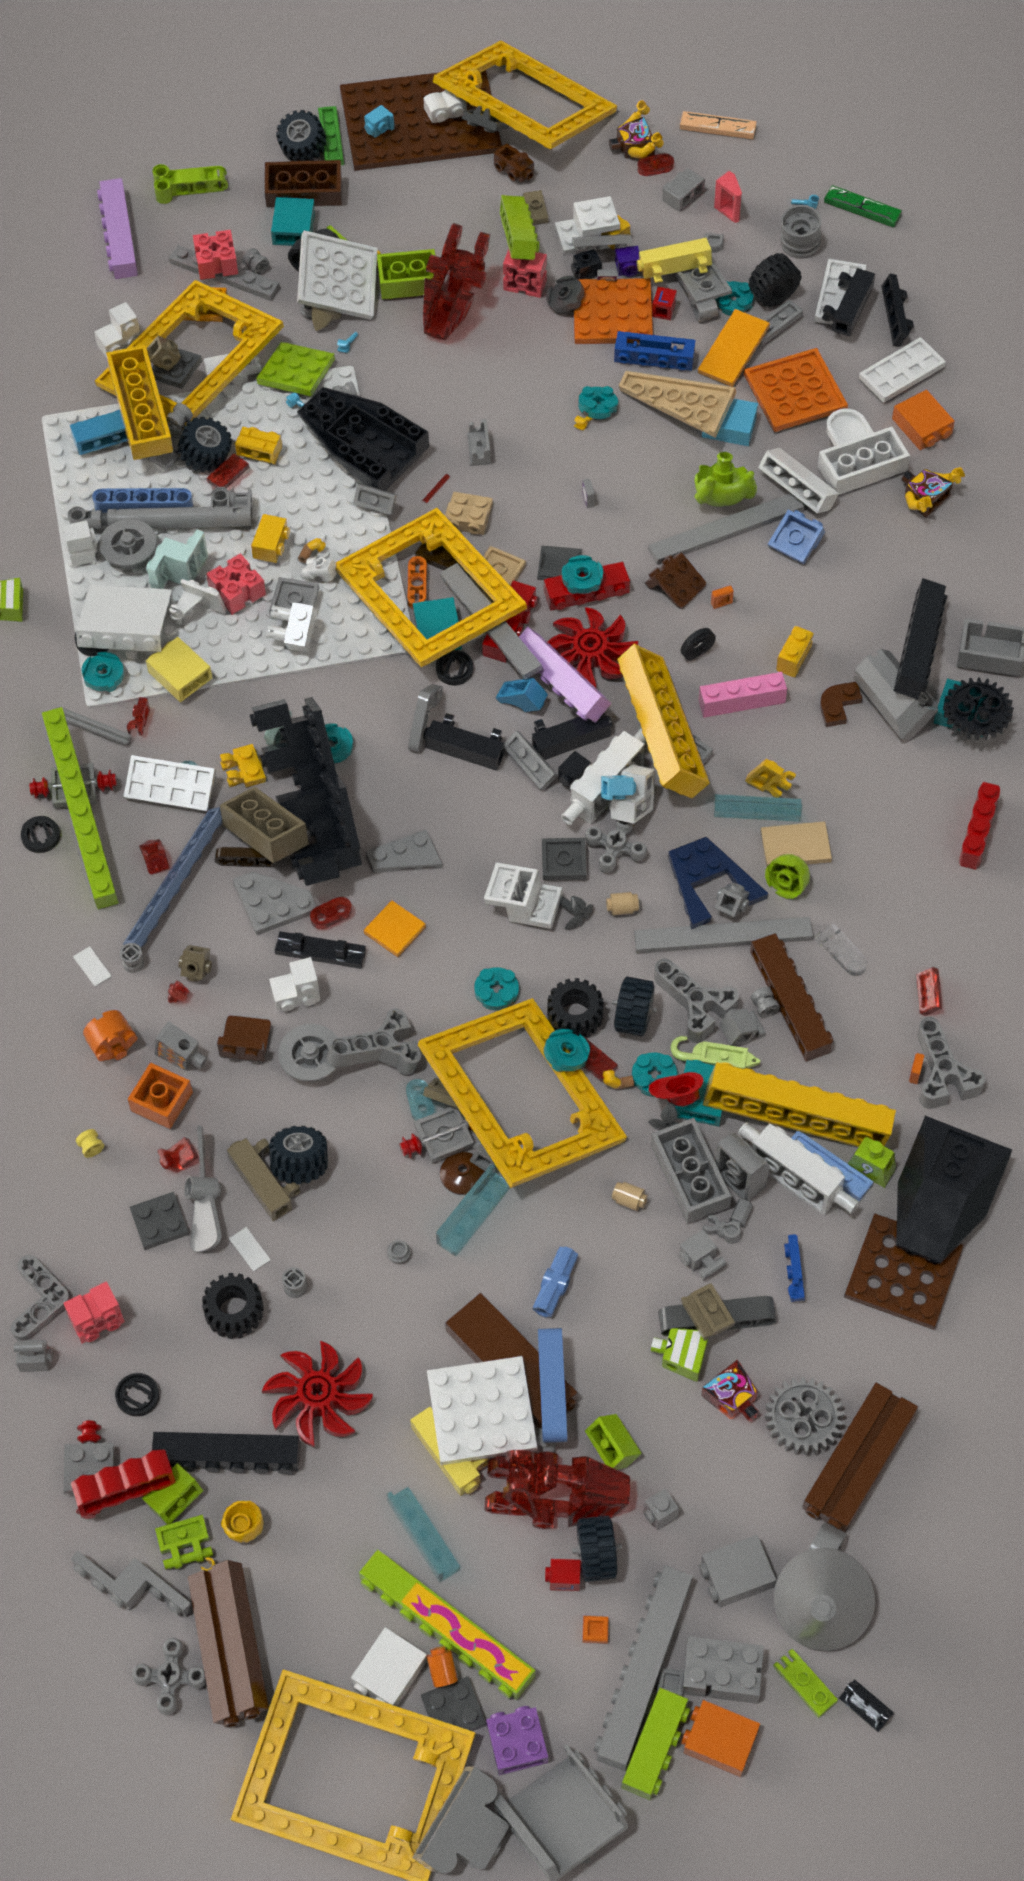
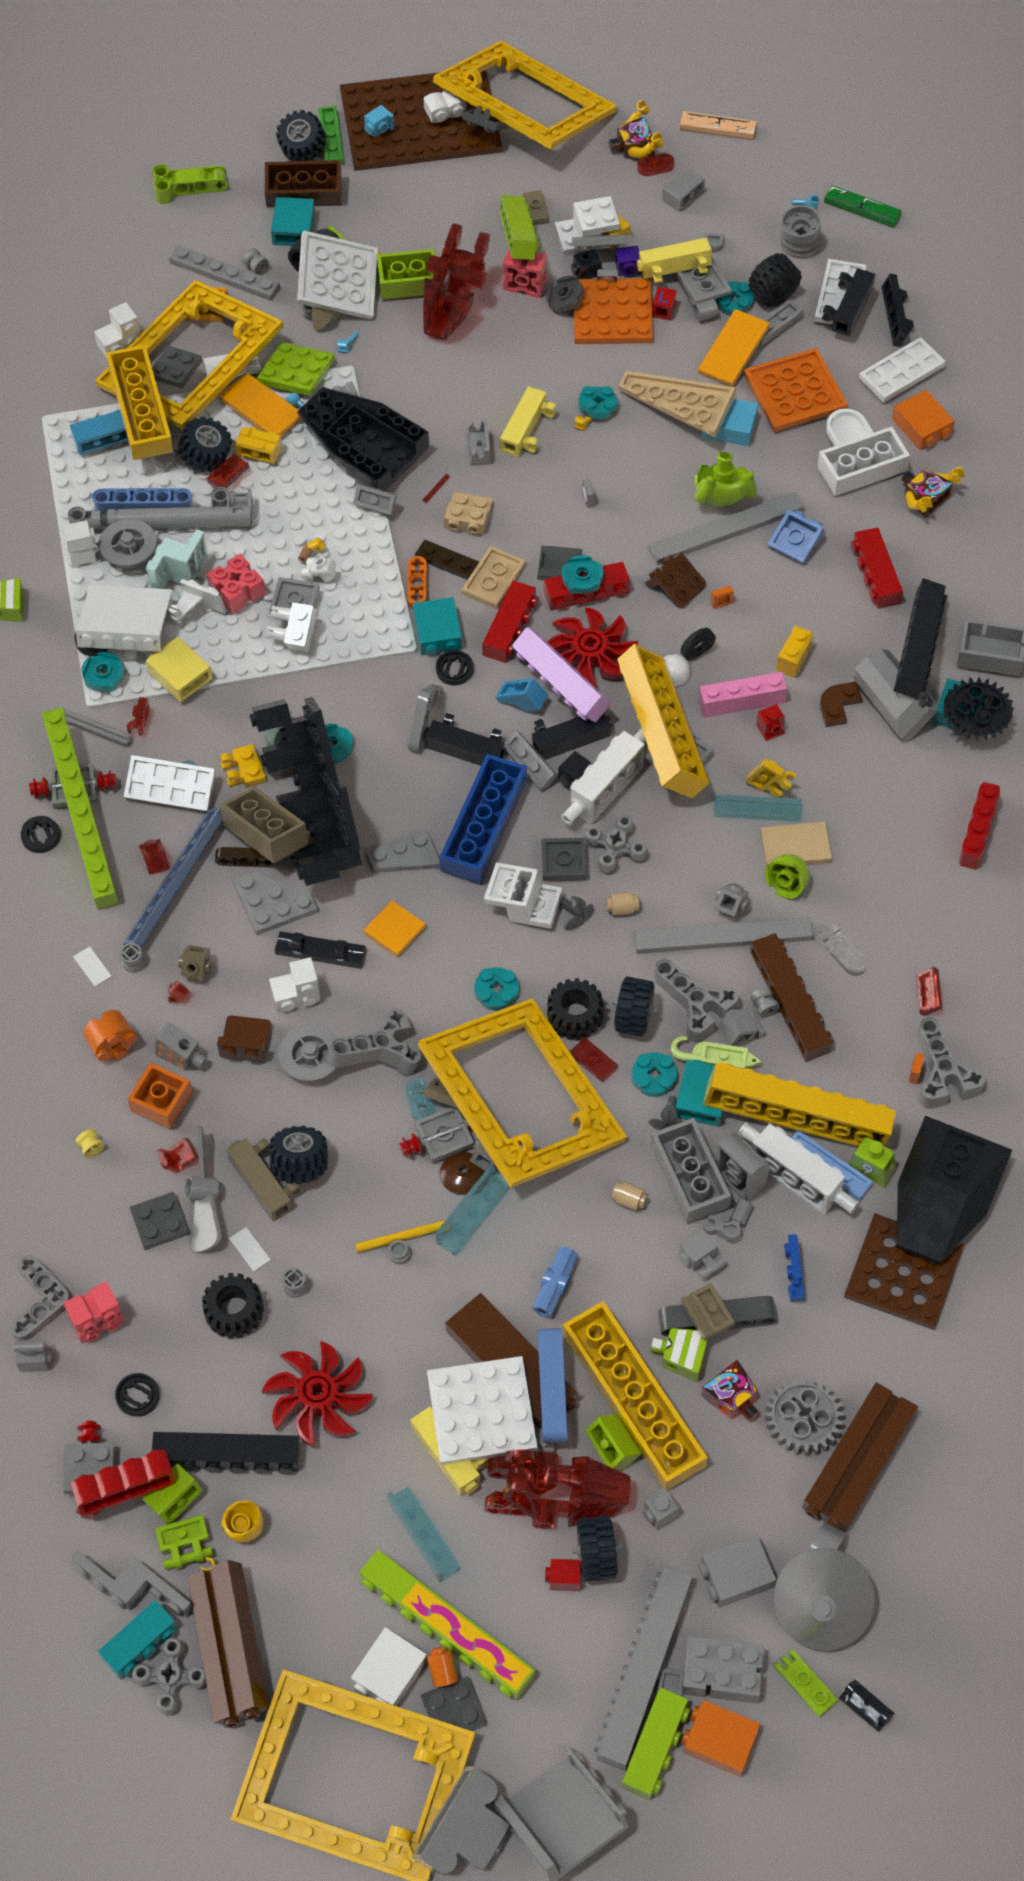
lavender brick [97,178,138,279] -> none
dark tan brick [147,335,181,371] -> none
light grey wheel [166,403,193,432] -> none
coral brick [193,230,238,280] -> none
yellow brick [251,514,290,563] -> none
clear red plate [310,897,352,929] -> none
yellow plate [335,508,527,668] -> none
light grey tile [440,563,543,679] -> none
medium lavender brick [486,1706,548,1776] -> none
reddish brown brick [494,143,534,183] -> none
teal plate [544,1029,590,1072] -> none
orange tile [582,1616,608,1644] -> none
medium azure brick [601,775,636,800] -> none
arm [603,1070,634,1089] -> none
white brick [609,765,655,824] -> none
blue brick [614,331,696,371] -> none
red piece [649,1072,703,1106] -> none
dark blue wing [668,837,768,929] -> none
coral tile [714,171,742,223] -> none
white brick [758,448,839,513] -> none
none -> teal brick [98,1600,177,1680]
none -> light orange tile [219,373,302,437]
none -> yellow bar [355,1220,447,1253]
none -> blue brick [439,754,527,884]
none -> light yellow brick [500,386,556,457]
none -> yellow brick [563,1301,708,1490]
none -> white hair [664,654,690,687]
none -> red brick [757,704,785,741]
none -> red brick [851,527,903,609]

